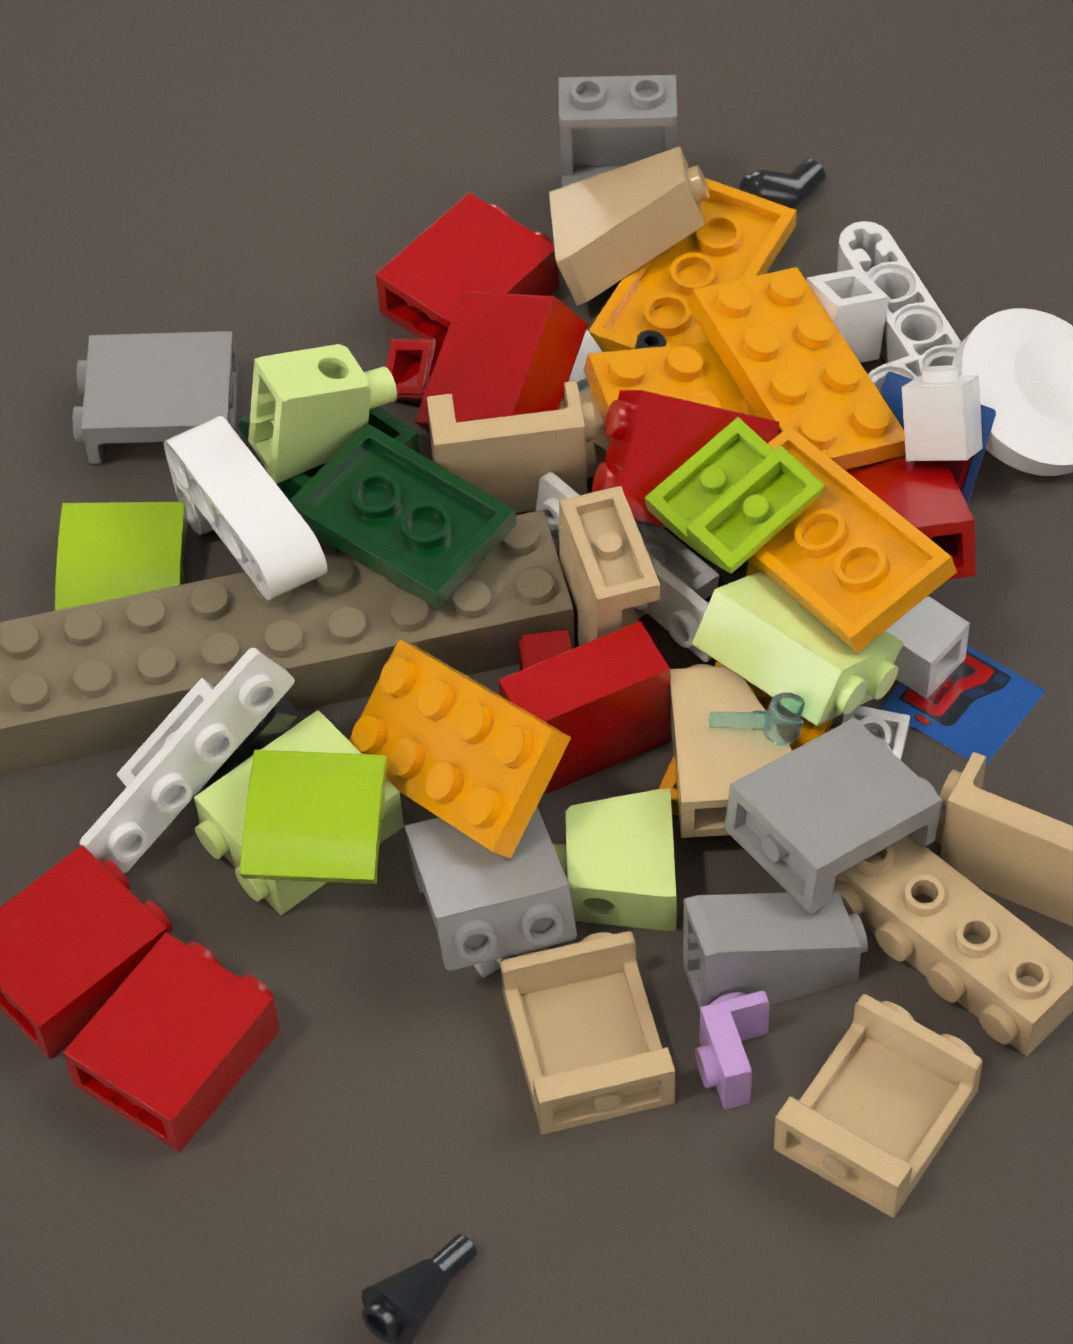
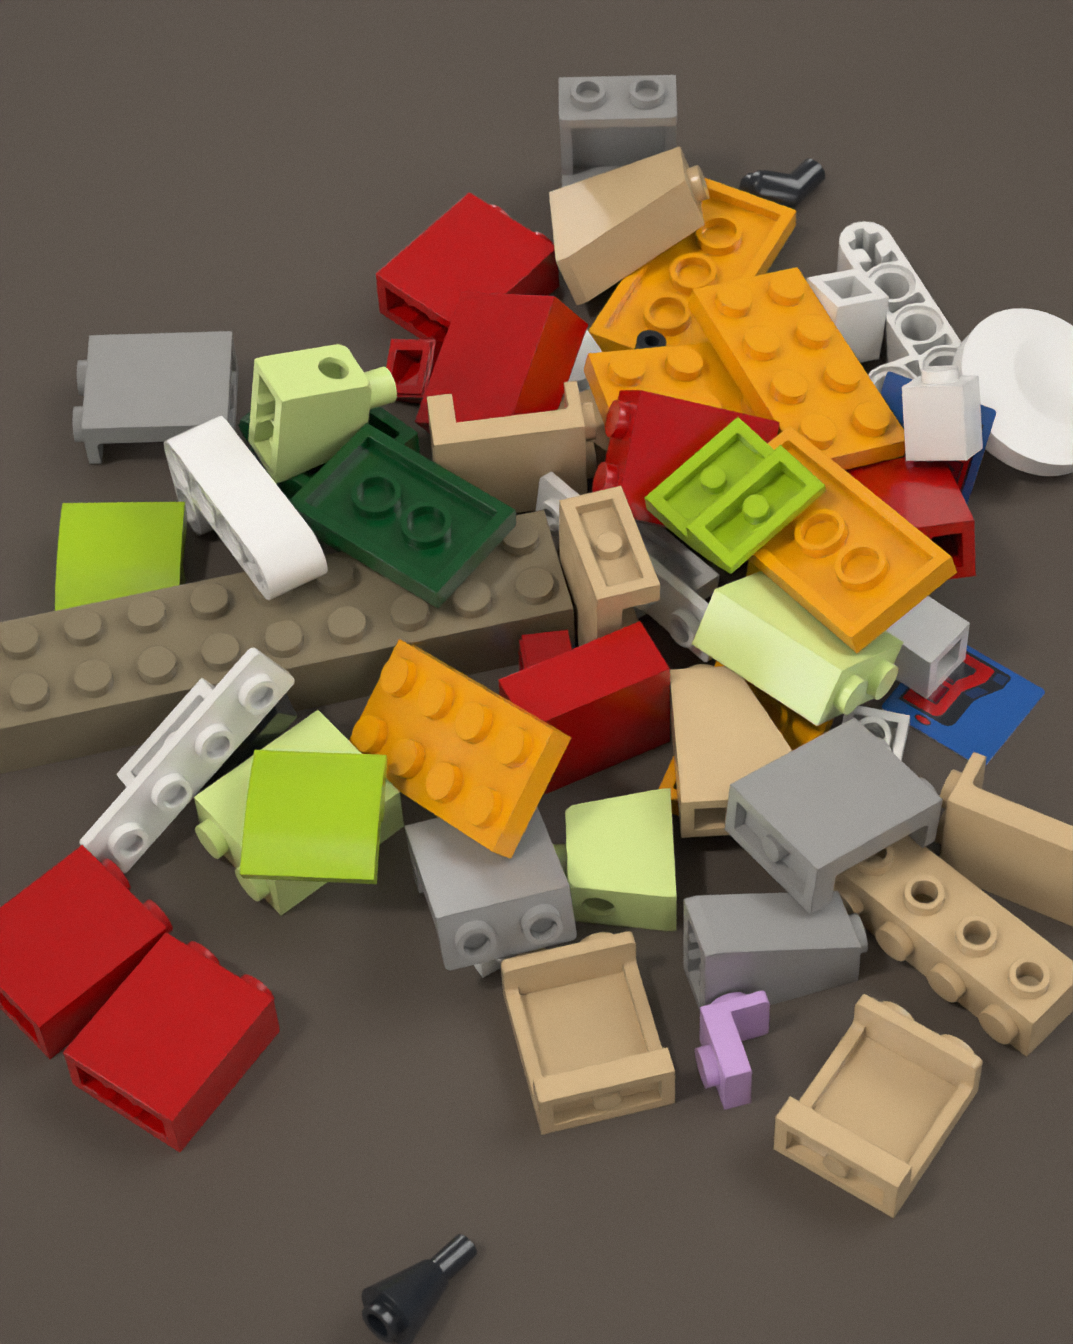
clear light blue hand [709,692,805,746] -> none

